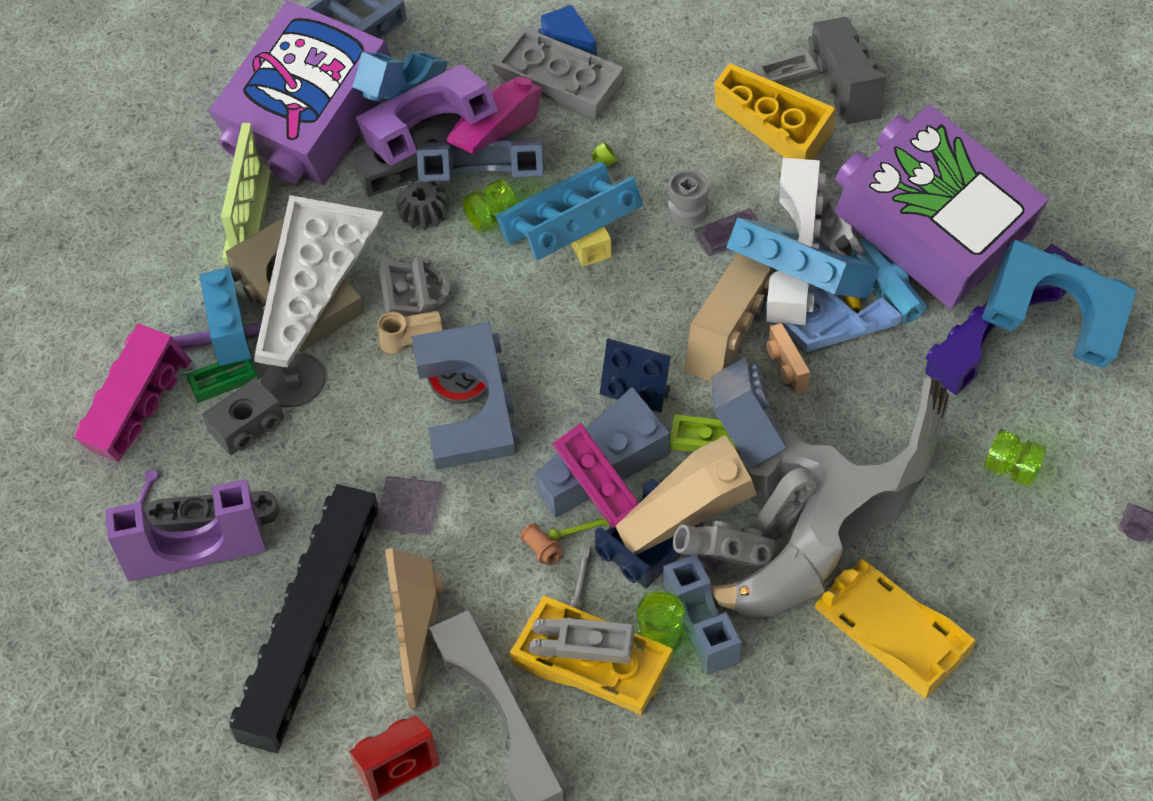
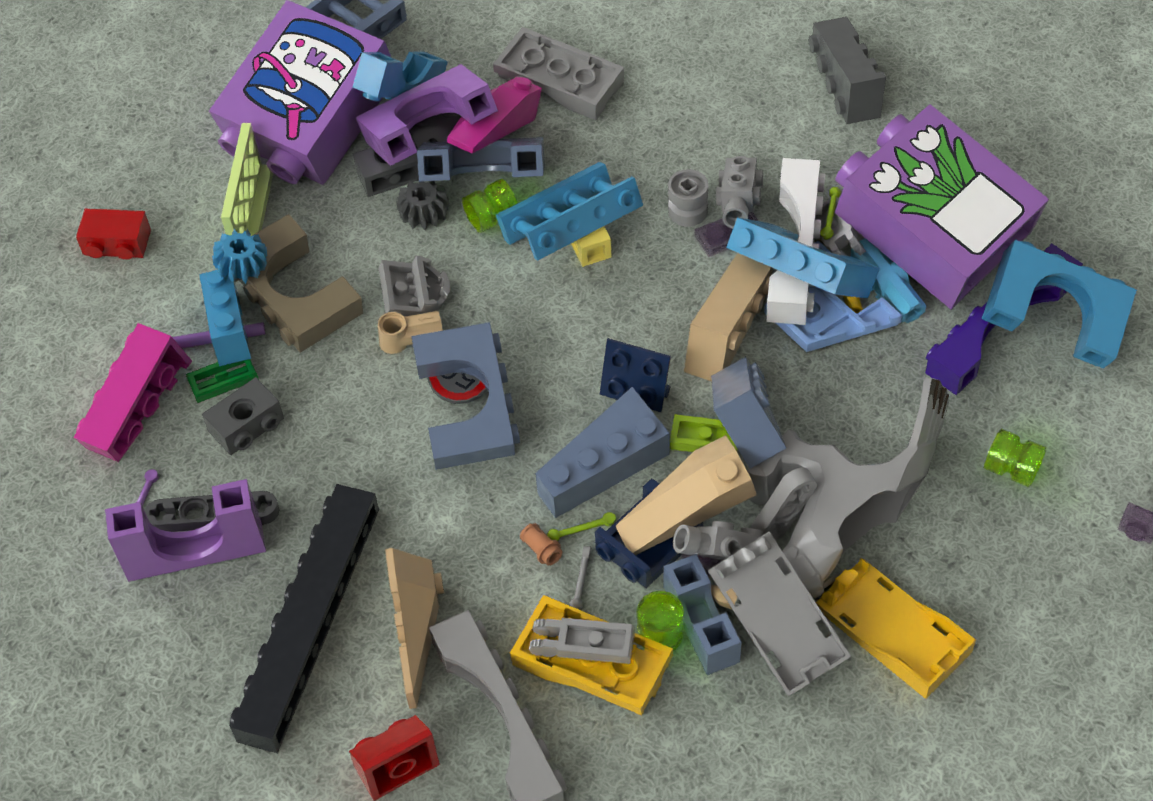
white wing [254,195,383,367] -> none
dark grey piece [261,353,325,407] -> none
clear purple piece [374,476,442,535] -> none
blue slope [538,5,597,56] -> none
dark pink tile [552,423,639,528] -> none
lime hinge [592,141,618,168] -> none
yellow wedge [714,63,835,160] -> none
light grey tile [754,50,820,86] -> none
light nougat plate [766,323,810,394] -> none
none -> red brick [76,208,151,260]
none -> dark azure gear [212,229,267,284]
none -> light grey piece [708,531,851,696]
none -> light grey brick [716,156,763,229]
none -> lime hinge [820,187,841,240]

